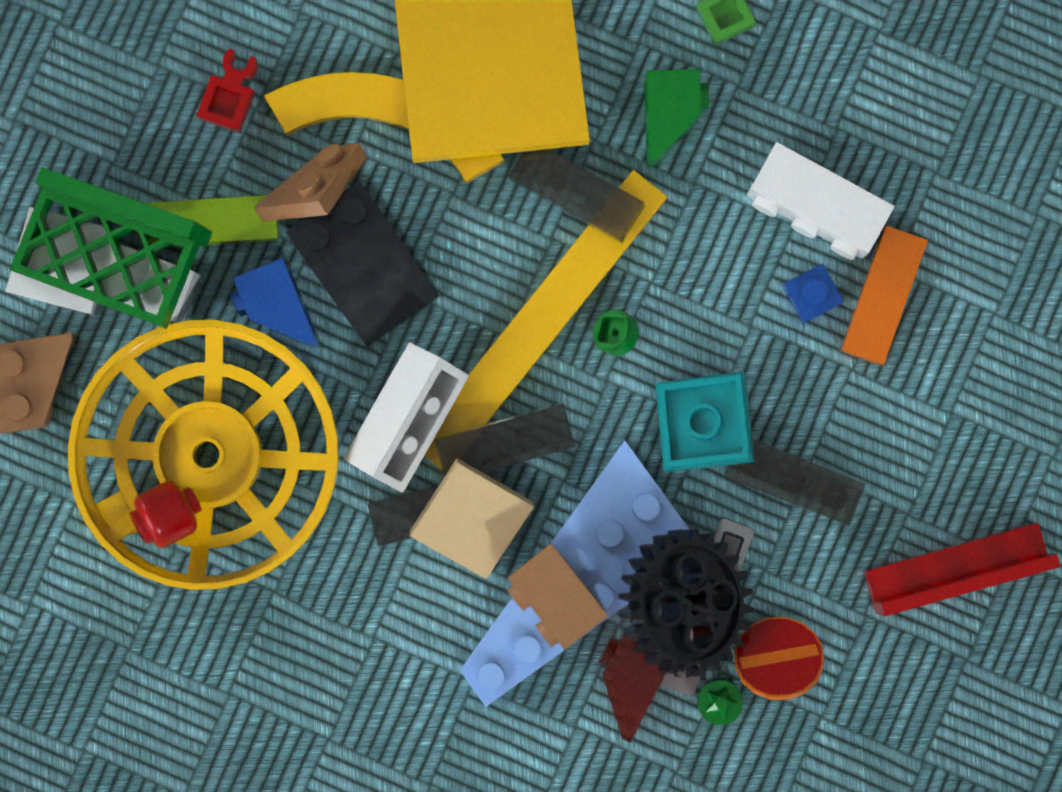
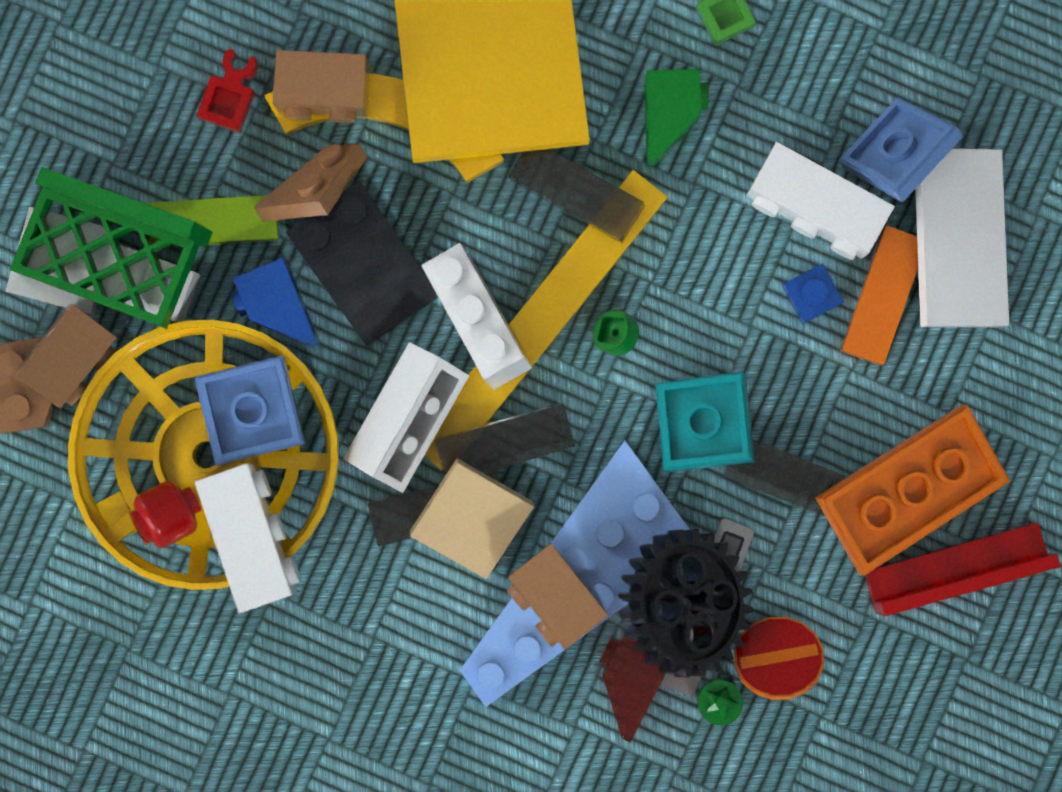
none -> medium nougat brick [13,304,117,409]
none -> medium blue tile [194,355,306,466]
none -> white brick [195,463,301,613]
none -> medium nougat brick [273,50,370,123]
none -> white brick [421,243,532,390]
none -> orange tile [815,404,1010,576]
none -> medium blue tile [838,97,963,202]
none -> white tile [915,148,1009,327]

